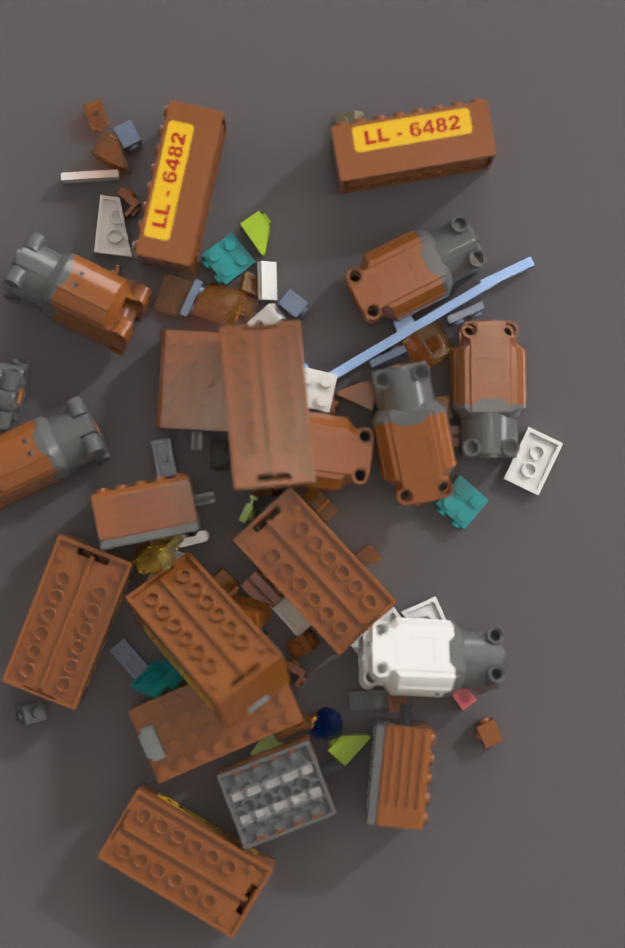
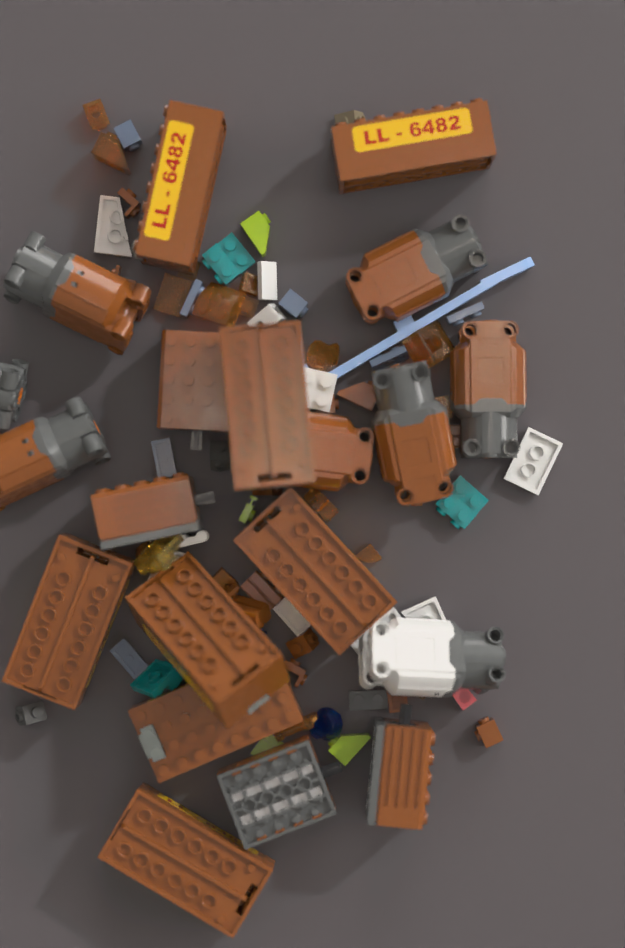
white tile [61,169,121,183] -> none
none -> clear orange cap [306,340,340,372]

